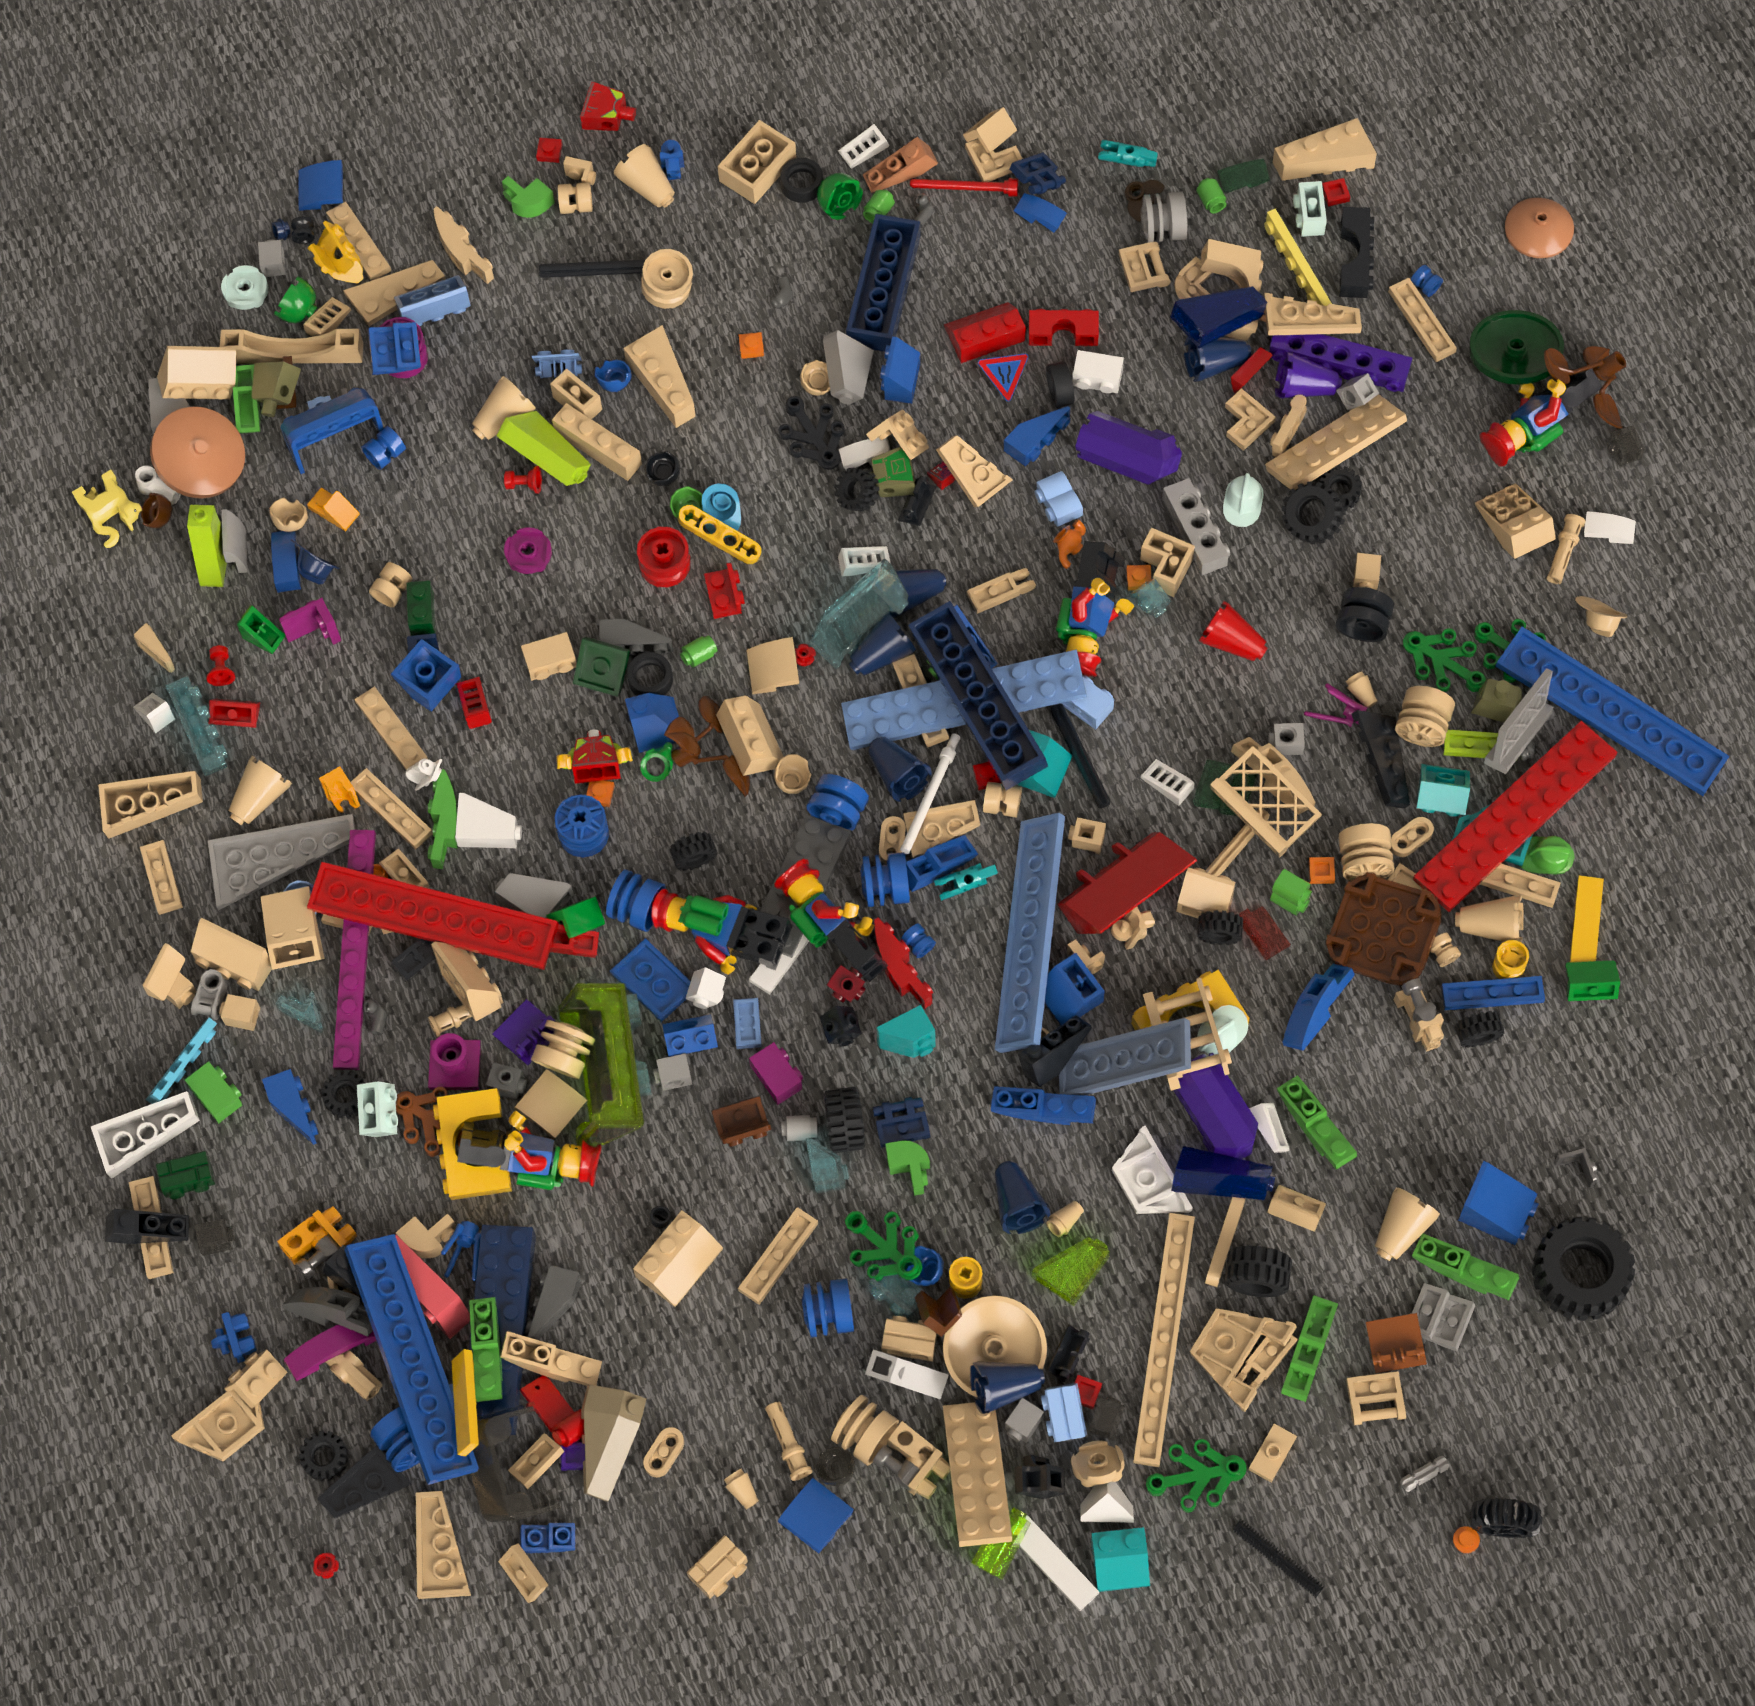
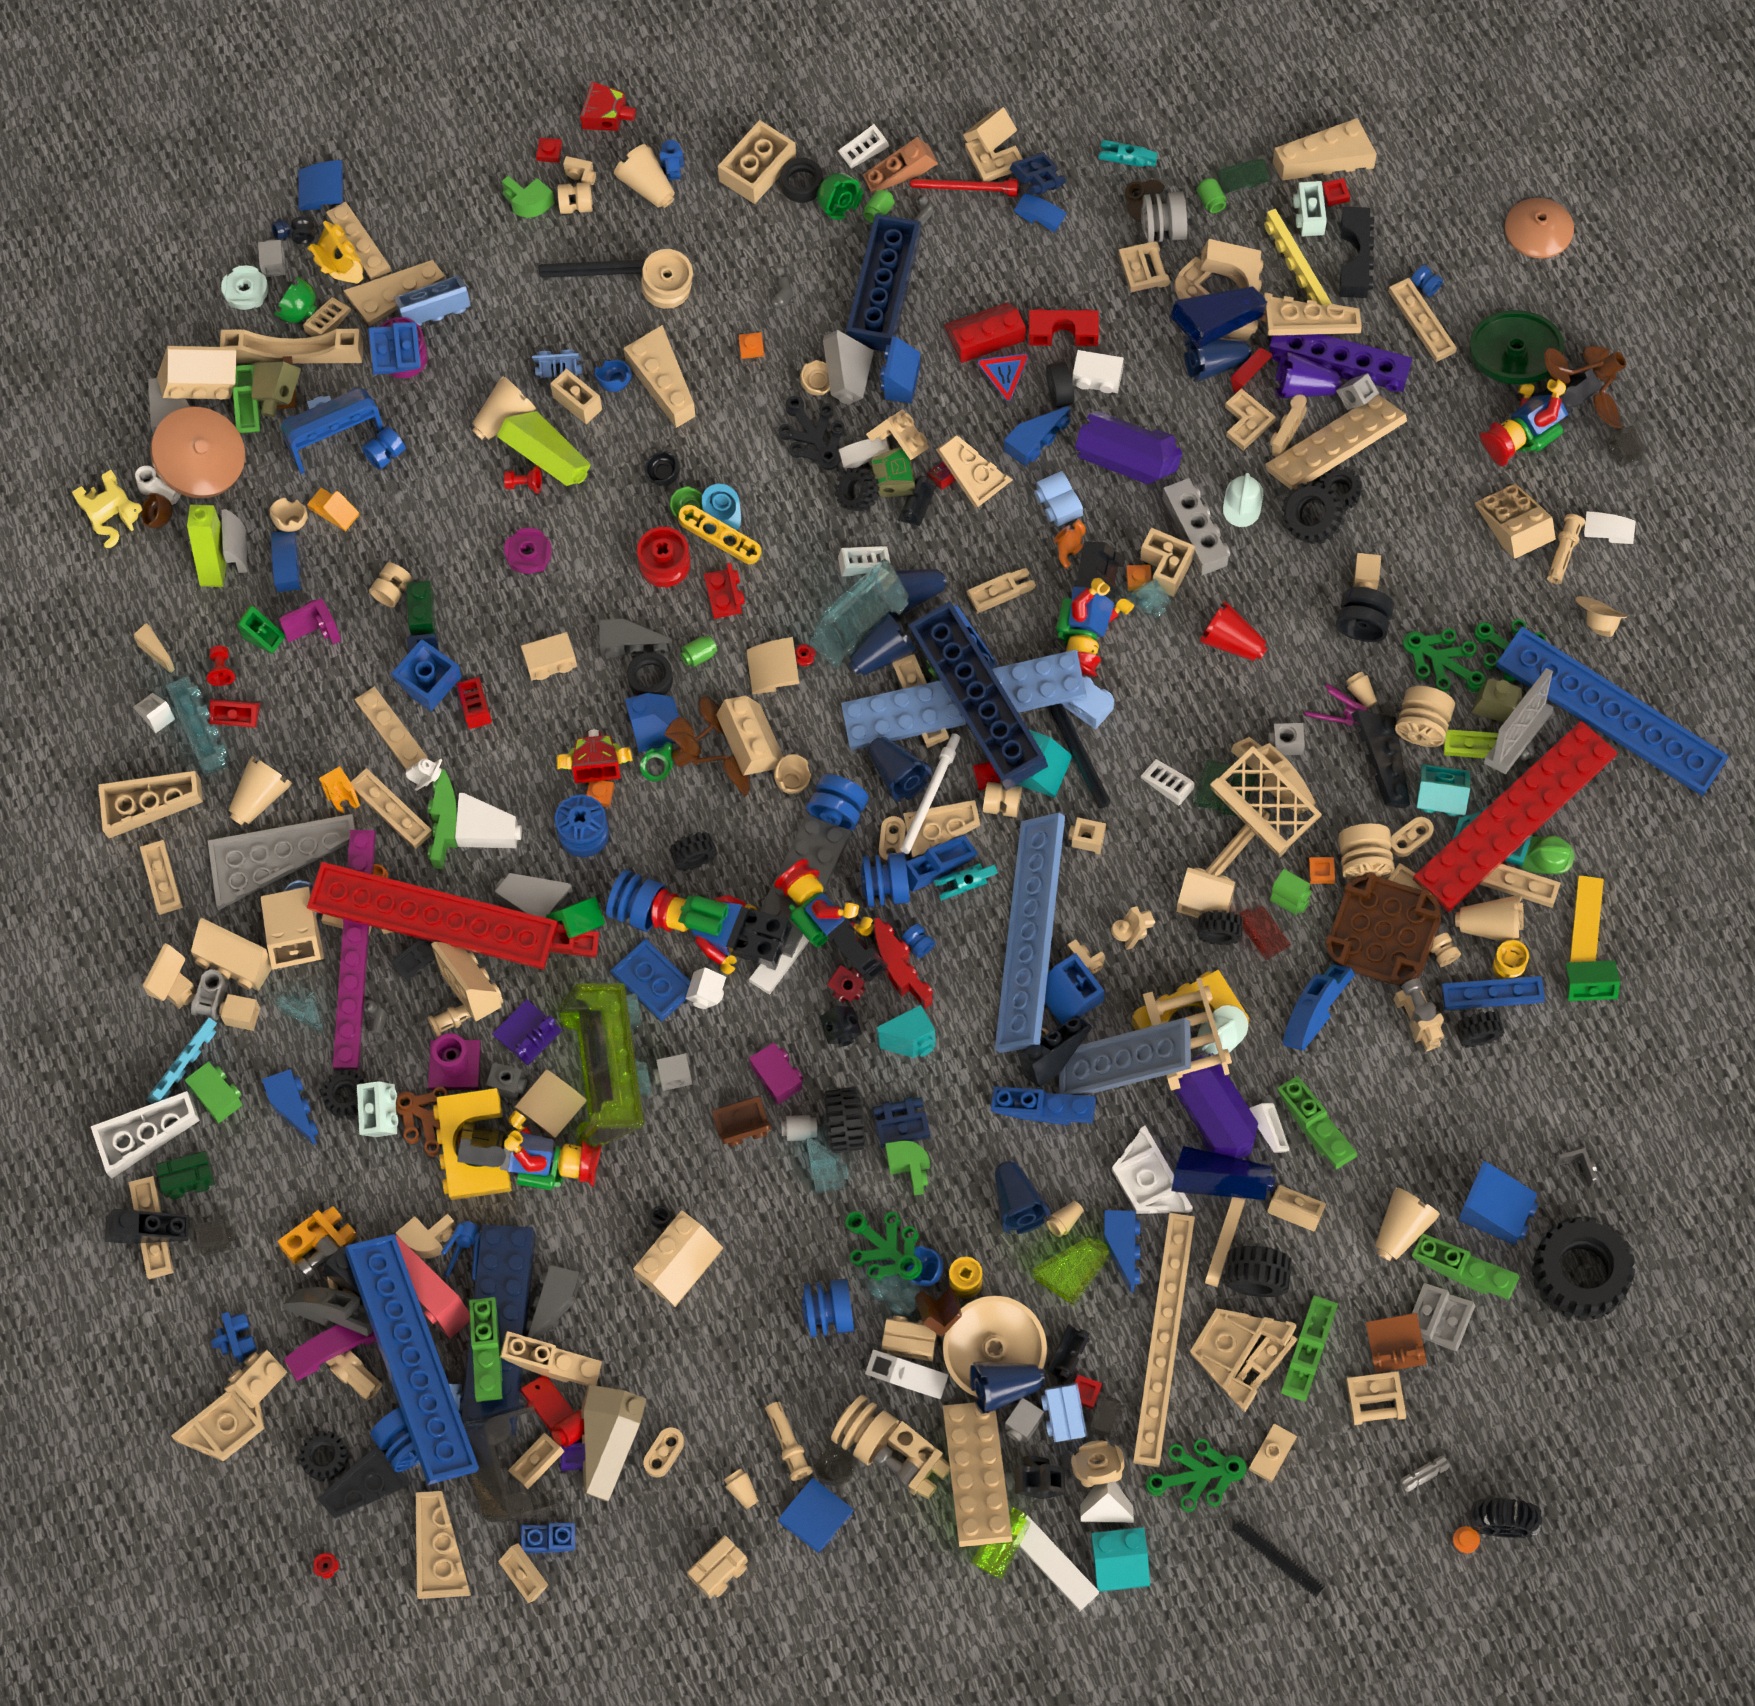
dark blue piece [291,539,340,585] -> none
tan slope [379,848,430,889] -> none
tan slope [434,206,494,284] -> none
yellow tile [451,1349,479,1456] -> none
tan wheel [531,1020,595,1079] -> none
tan brick [552,403,642,481] -> none
dark green plate [573,637,630,697] -> none
blue brick [662,1014,718,1057] -> none
medium blue plate [733,998,762,1049] -> none
tan plate [738,1207,818,1305] -> none
red piece [1057,832,1197,934] -> none
none -> blue slope [1104,1210,1140,1292]

